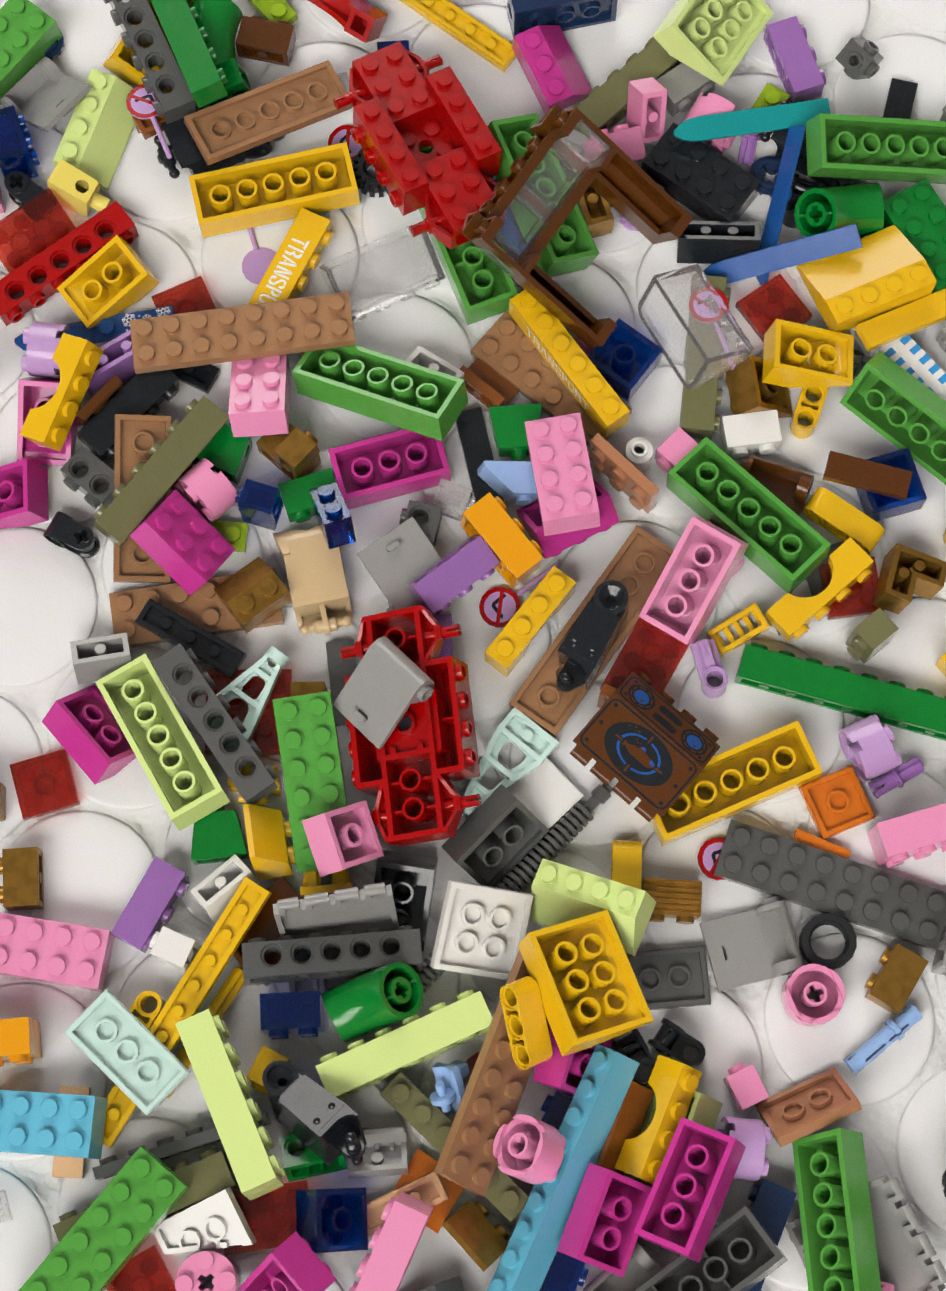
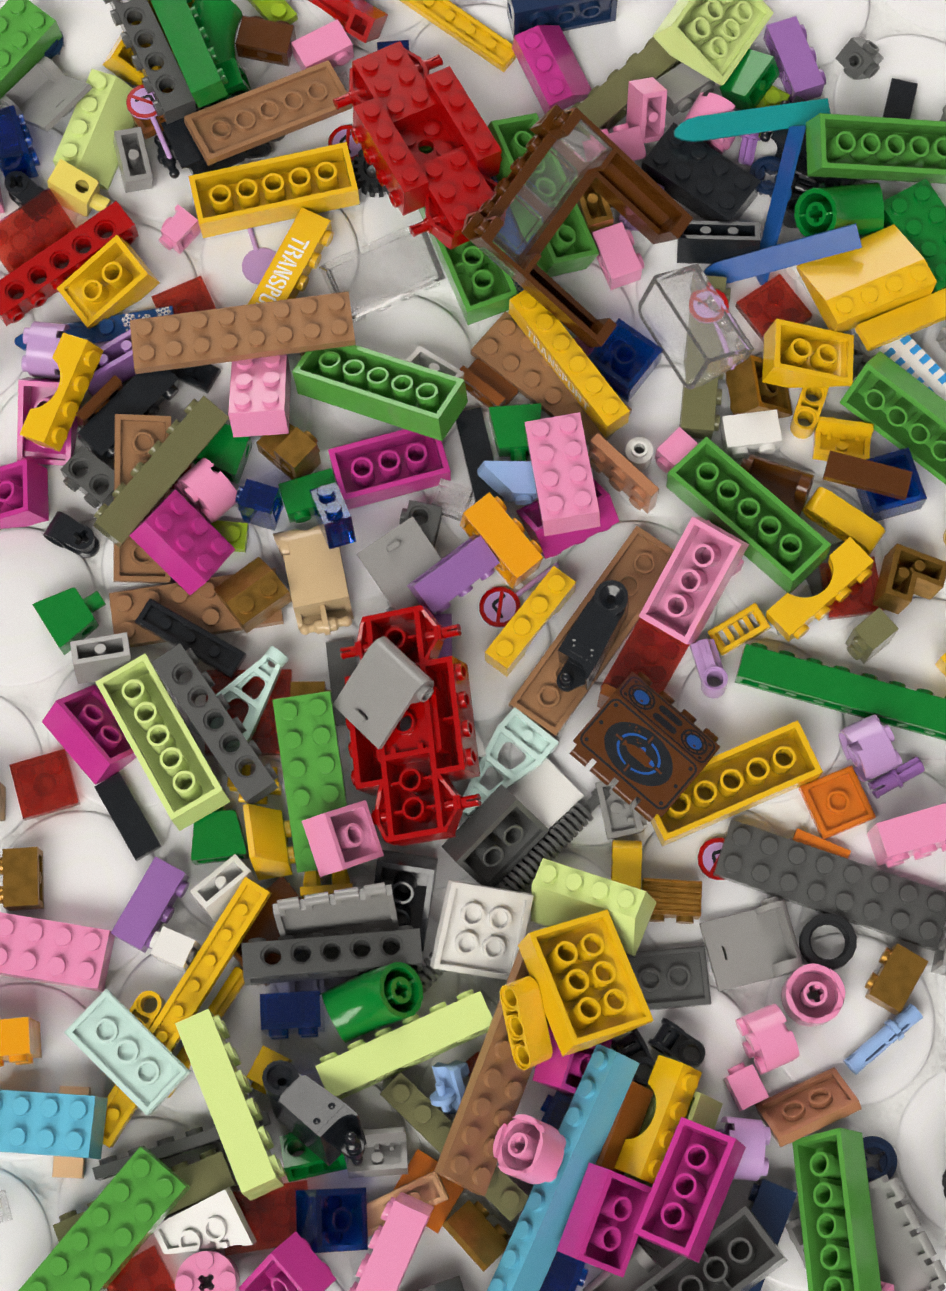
none -> green torso [32,587,106,655]
none -> black tile [94,773,162,861]
none -> light grey brick [113,127,153,193]
none -> bright pink brick [159,204,201,254]
none -> bright pink brick [291,19,354,70]
none -> bright pink brick [592,222,644,290]
none -> light grey bracket [595,778,647,840]
none -> green brick [719,49,780,110]
none -> bright pink brick [735,1003,799,1075]
none -> yellow bracket [812,417,874,461]
none -> dark blue gear [863,1136,897,1182]

